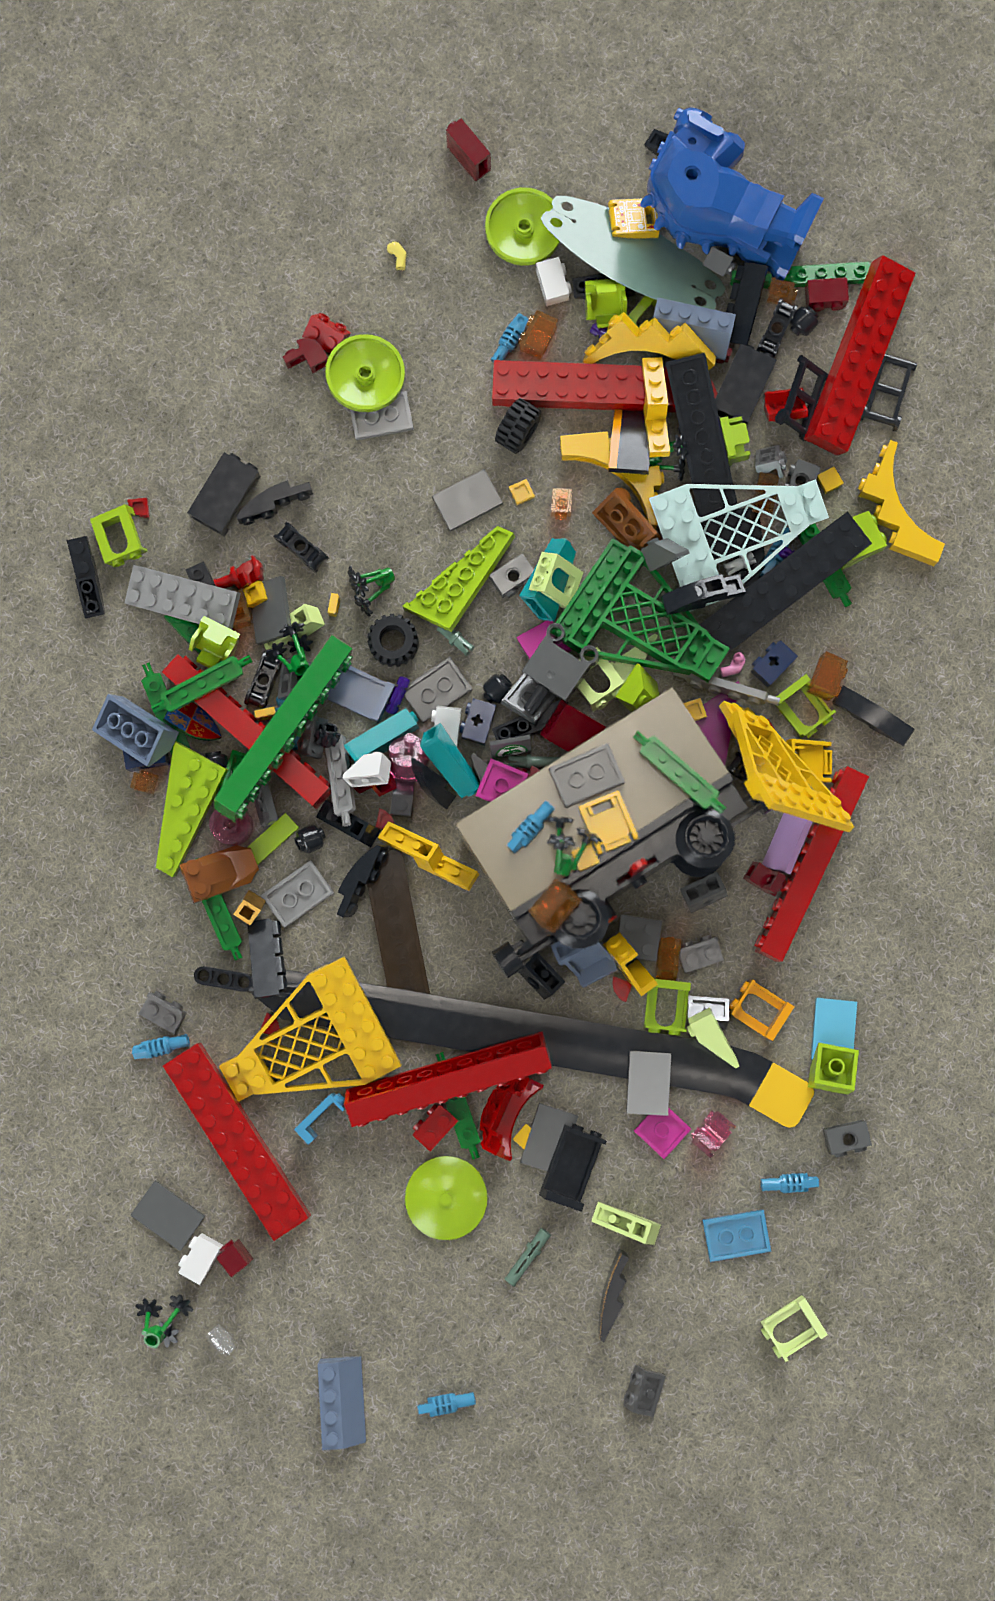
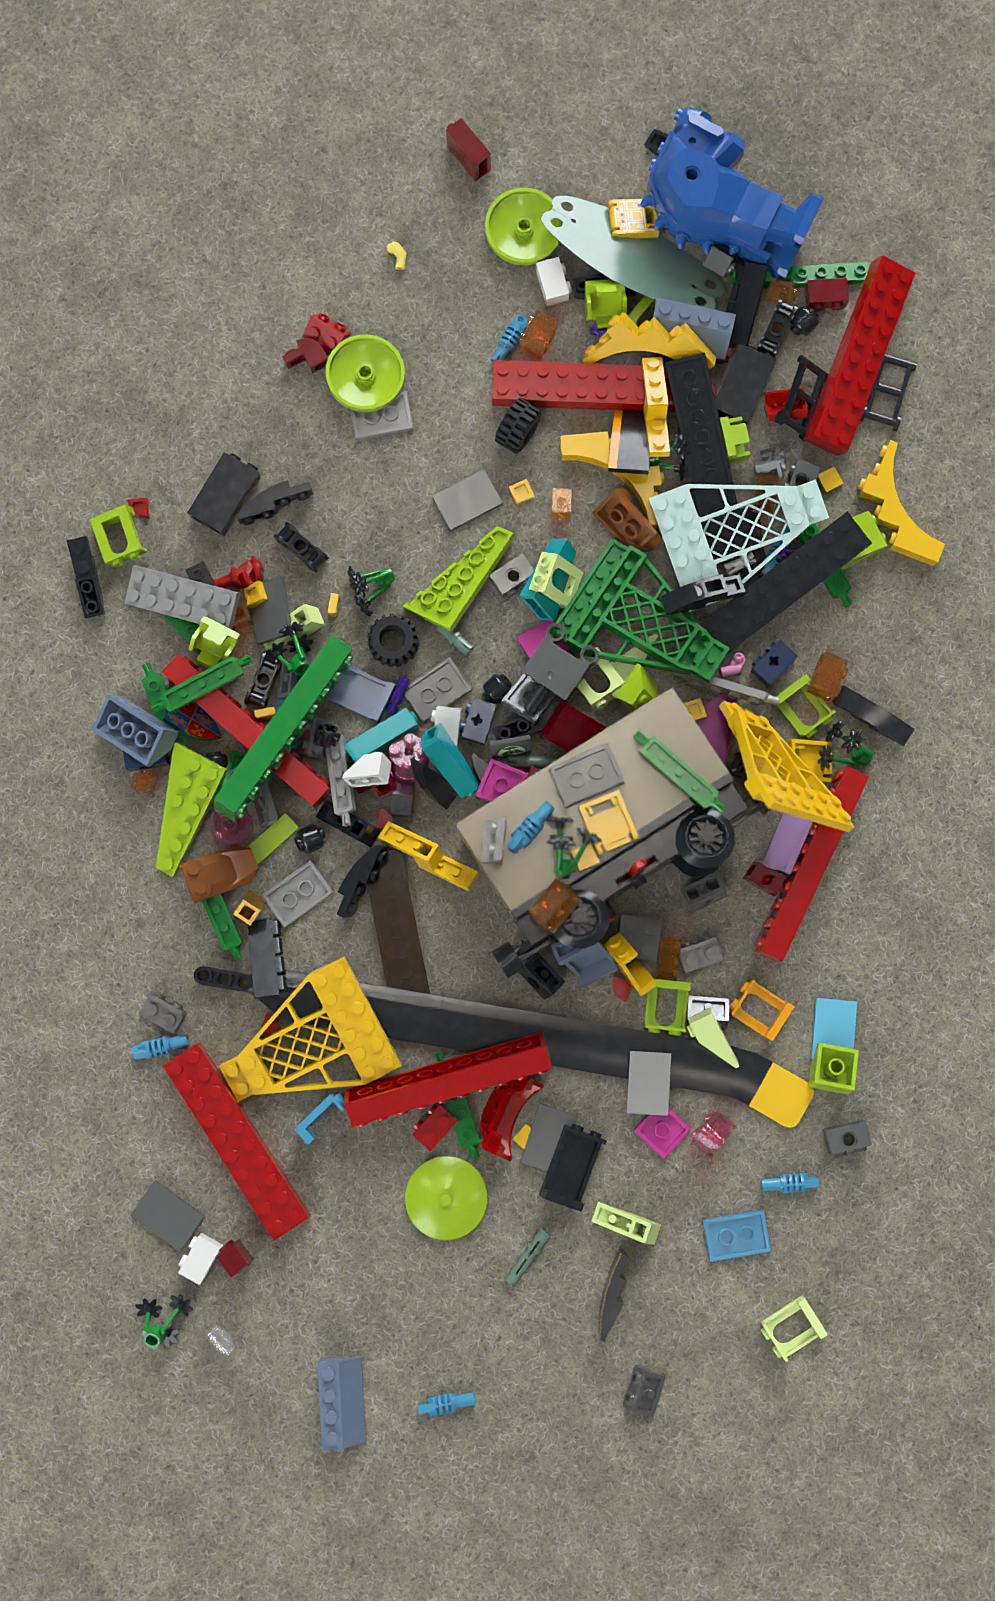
dark grey slope [641,538,690,572] -> none
none -> flat silver bracket [481,817,506,864]
none -> black plant [817,720,873,771]

